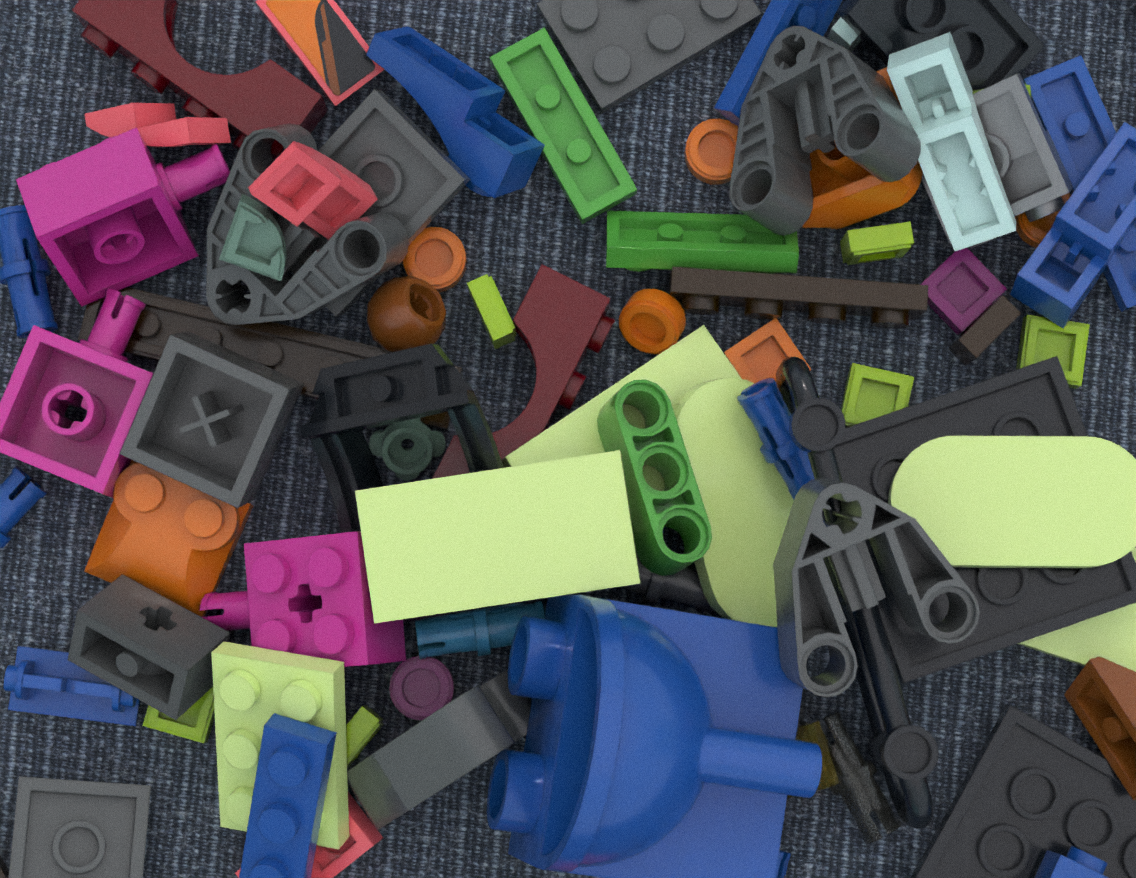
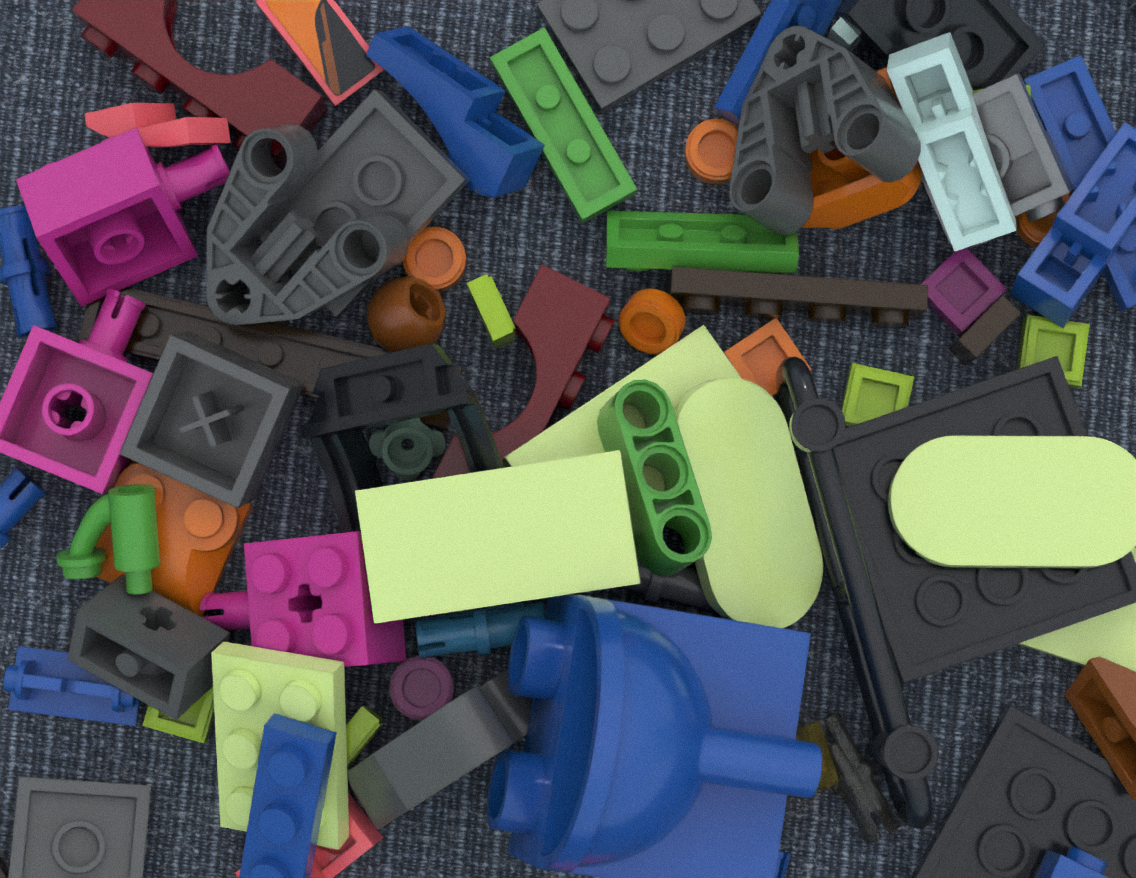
sand green tile [219,194,287,281] -> none
coral slope [248,141,378,240] -> none
blue pin [737,378,814,500] -> none
dark grey connector [773,477,980,697] -> none
lime tile [840,221,914,265] -> none
none -> bright green plant [56,484,161,594]

